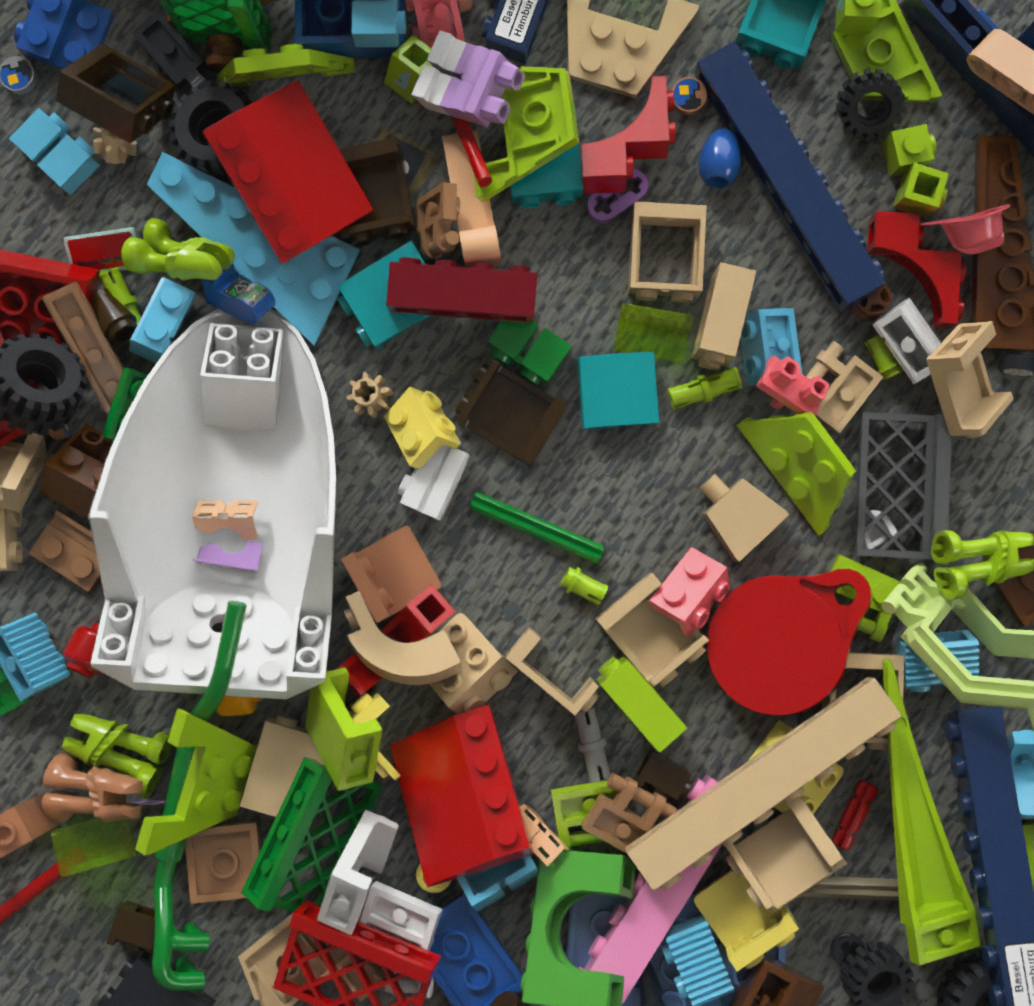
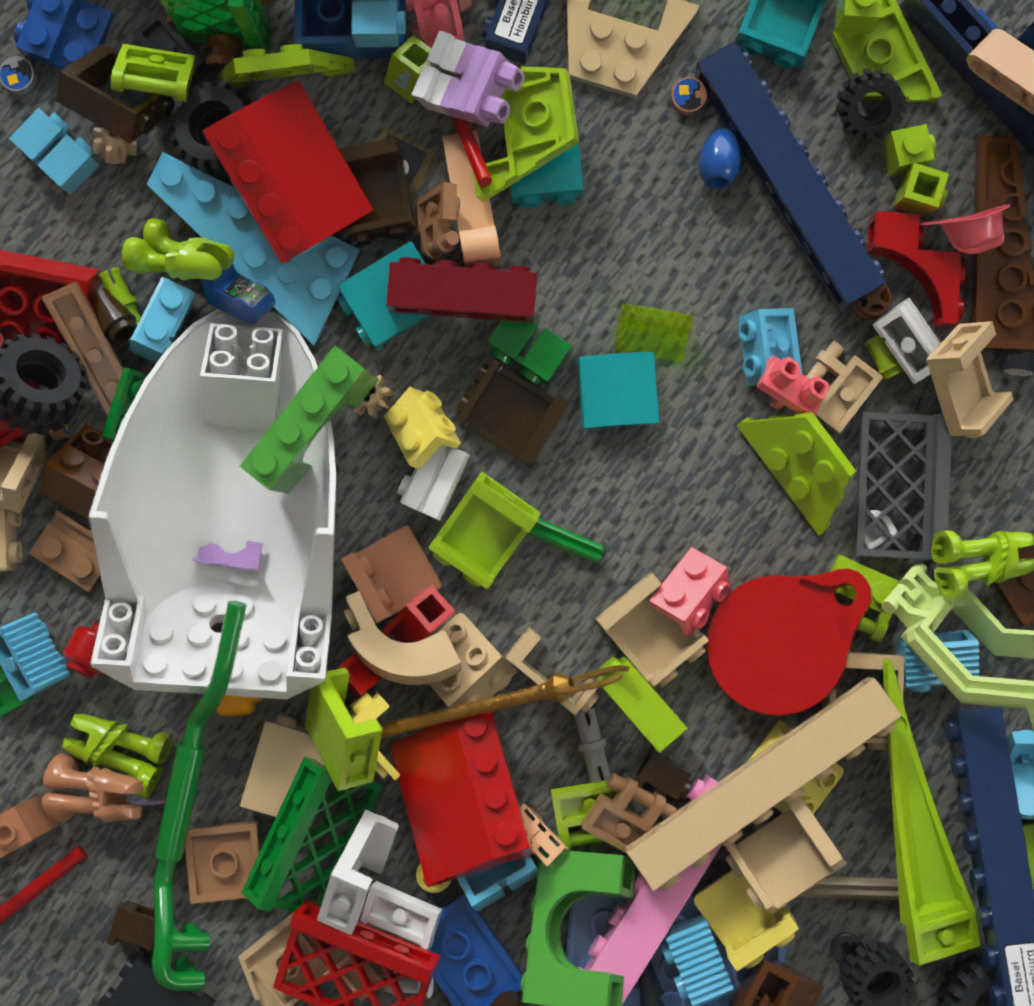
clear neon green panel [51,818,136,878] -> none
red slope [64,227,141,274] -> none
lime wing [135,709,257,856] -> none
light nougat piece [192,501,258,540] -> none
lime pin [560,567,608,606] -> none
arch [582,76,675,194] -> none
medium lavender beam [587,169,648,224] -> none
tan window [628,202,707,303] -> none
lime pin [667,367,742,410] -> none
tan window [691,262,756,370] -> none
tan torso [699,474,790,562] -> none
red axle [831,780,878,851] -> none
none -> lime plate [111,44,196,102]
none -> bright green arch [239,346,379,494]
none -> pearl gold piece [379,665,630,738]
none -> lime panel [428,471,541,589]

